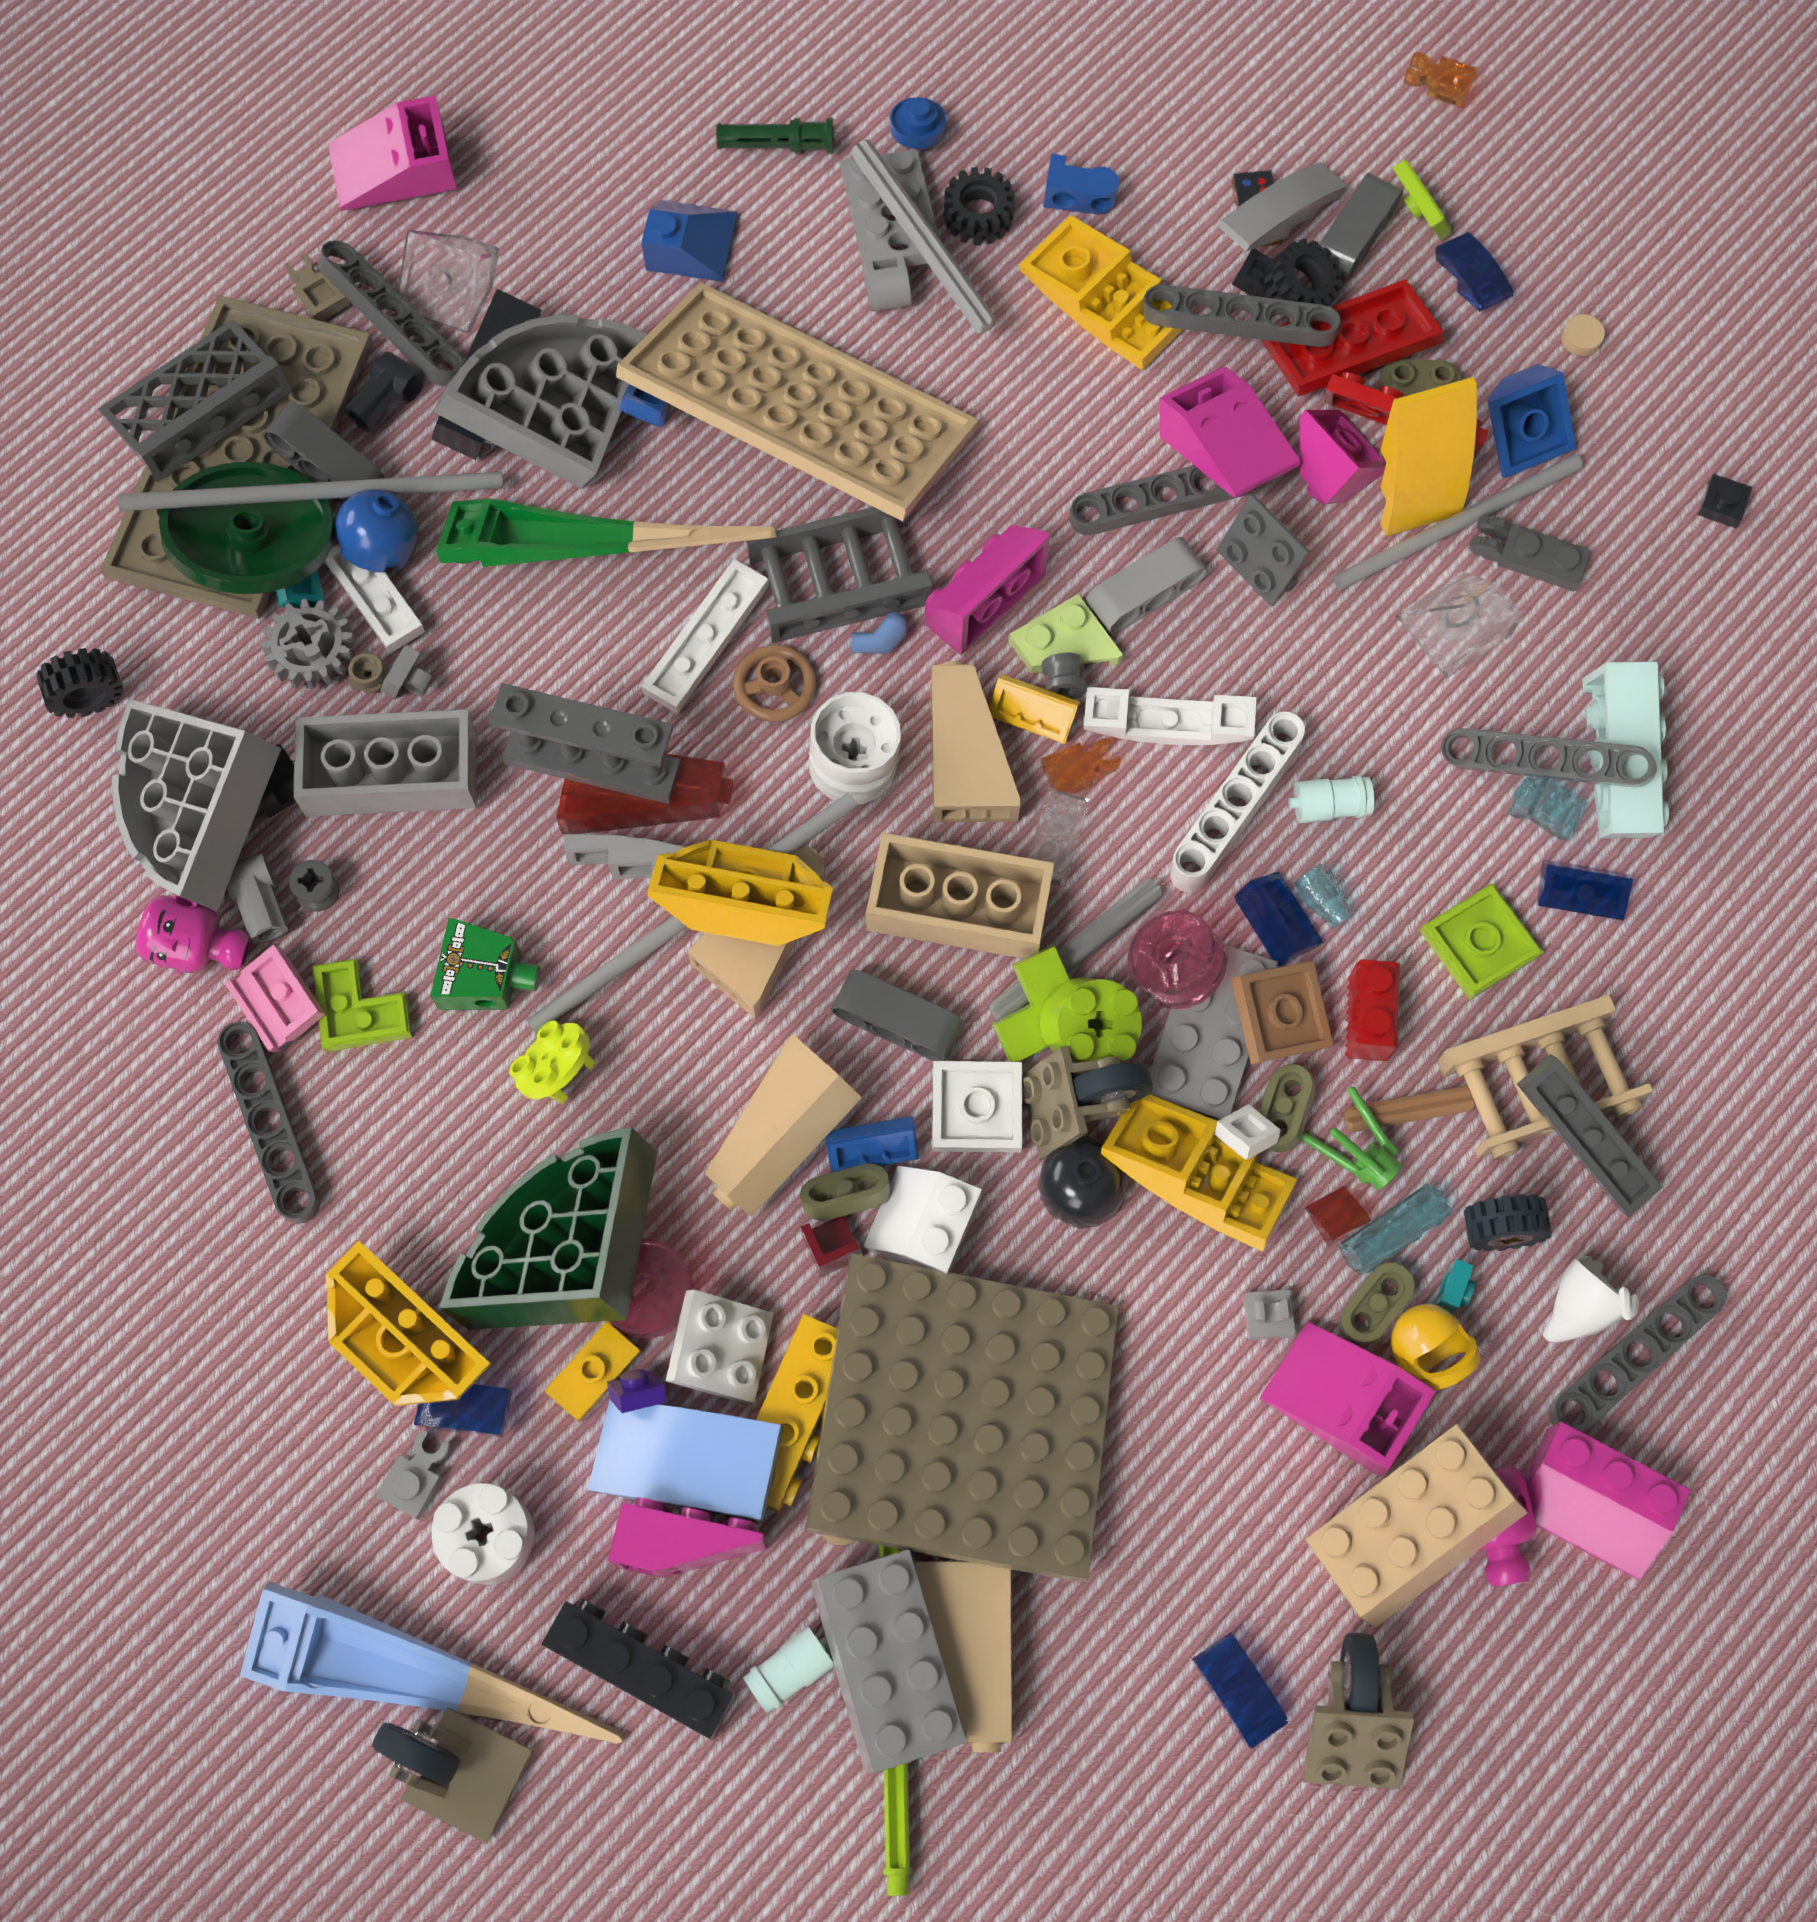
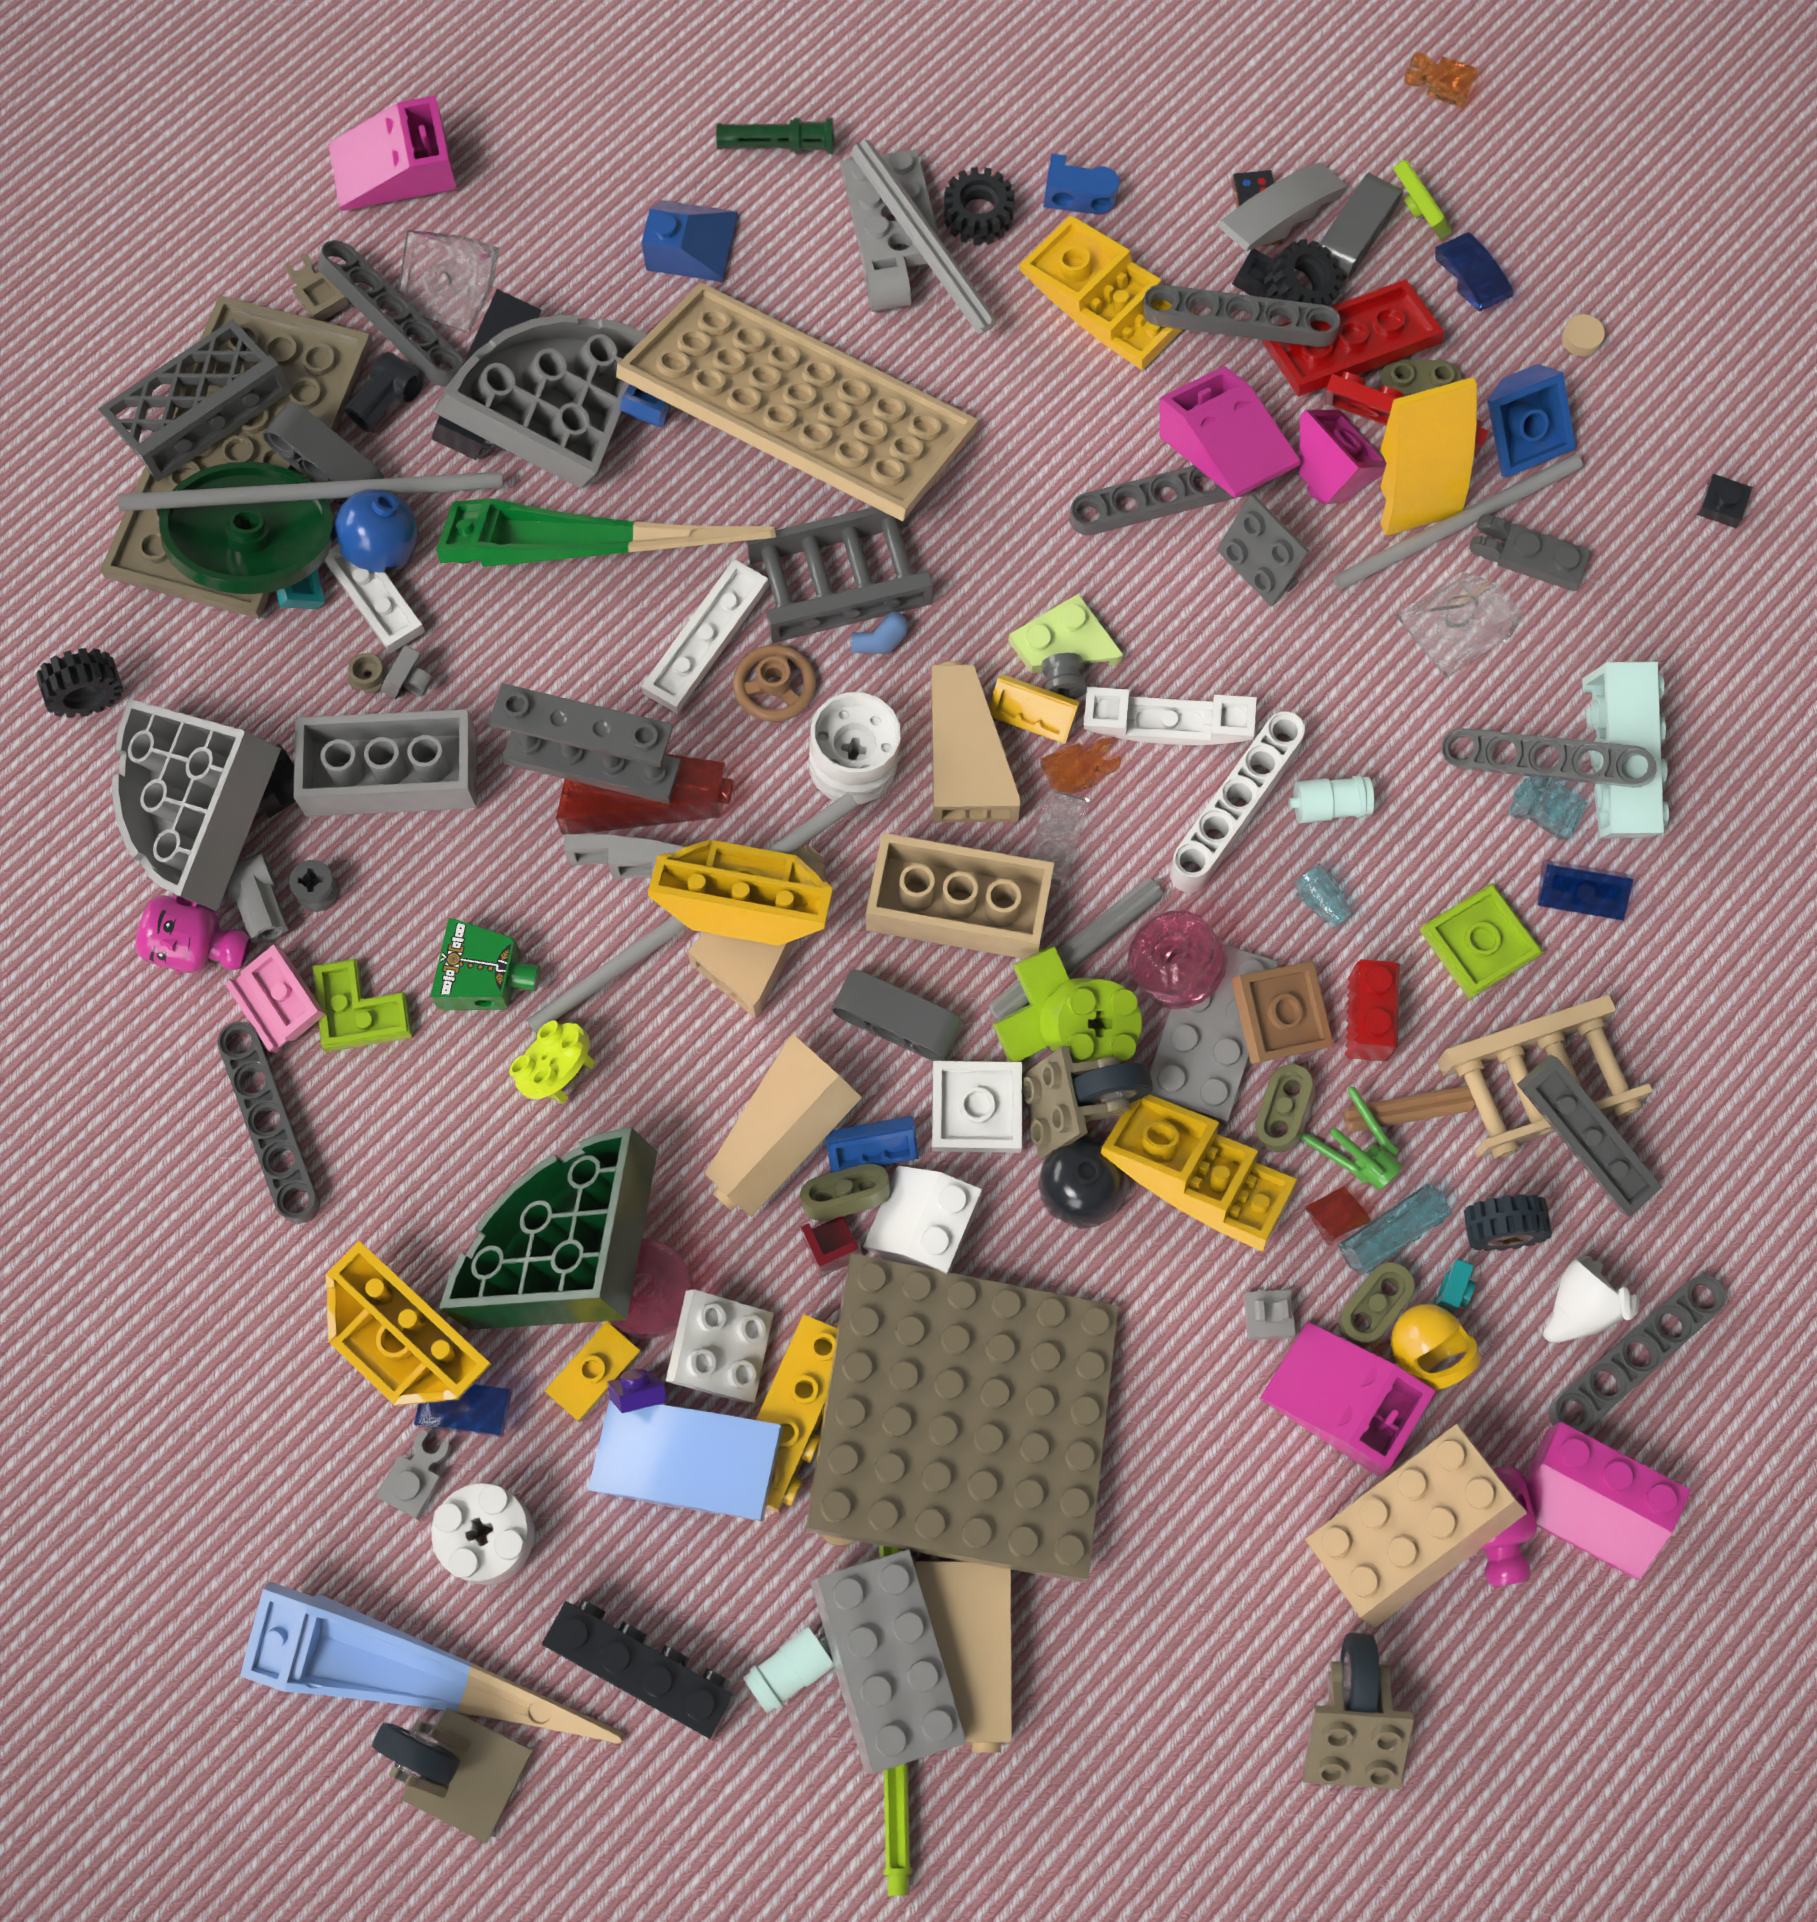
light grey gear [261,599,356,690] -> none
dark pink slope [608,1497,768,1578] -> none
blue plate [889,97,947,149] -> none
dark pink slope [925,525,1050,655] -> none
light grey beam [1086,537,1208,634] -> none
clear blue slope [1192,1632,1290,1749] -> none
white plate [1214,1104,1281,1160] -> none
clear blue slope [1234,871,1324,966] -> none

